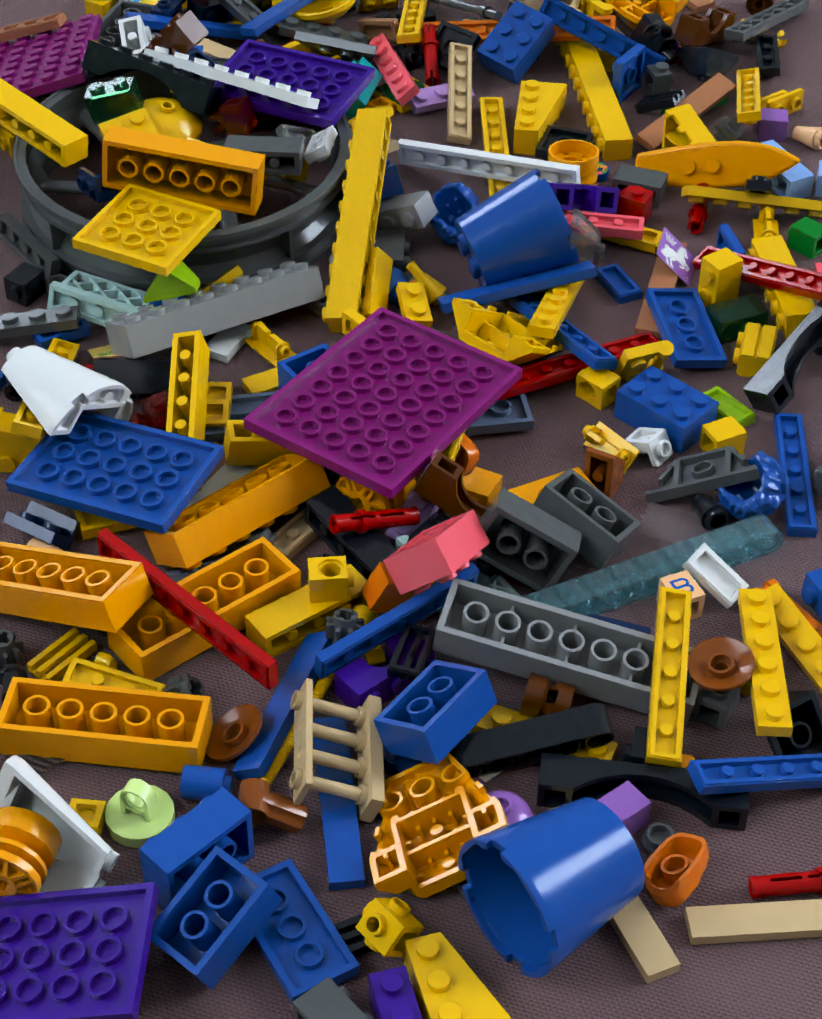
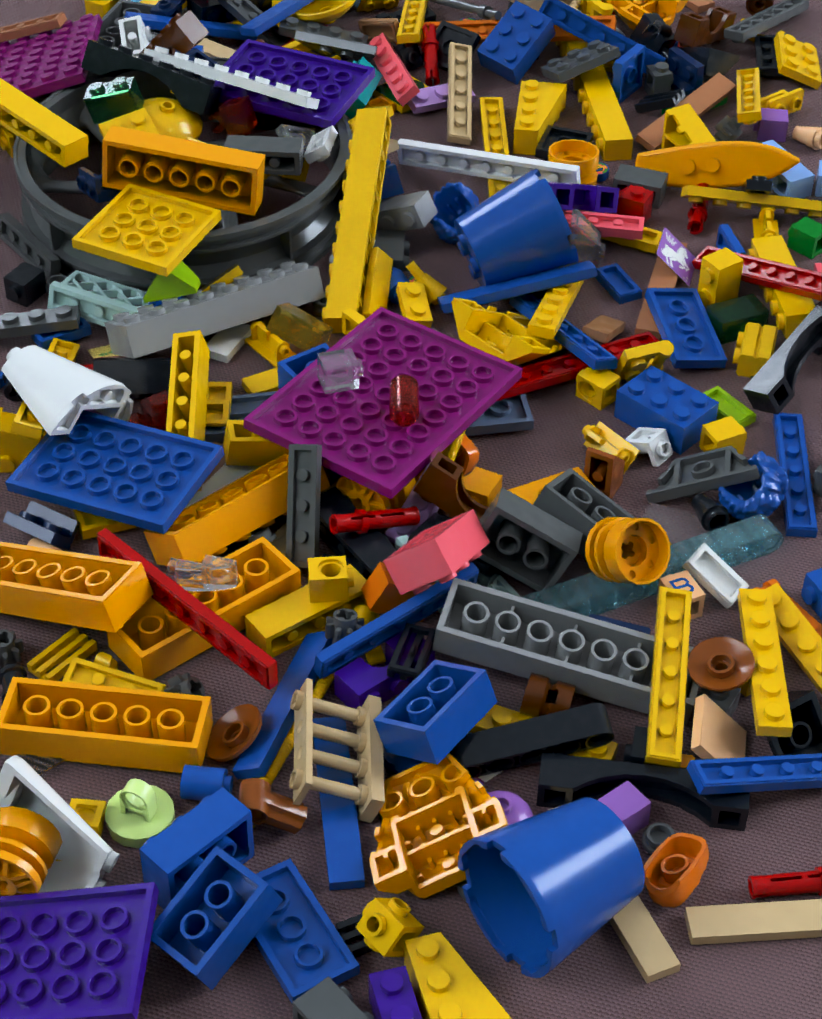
none -> clear slope [167,554,238,592]
none -> clear yellow brick [266,302,334,351]
none -> dark grey plate [286,444,322,568]
none -> clear brick [317,348,363,394]
none -> clear red head [389,375,420,427]
none -> dark grey plate [541,40,621,83]
none -> medium nougat tile [582,315,626,344]
none -> light orange wheel [585,517,671,585]
none -> dark blue bracket [667,46,705,95]
none -> light nougat tile [691,694,747,759]
none -> yellow plate [774,32,822,90]

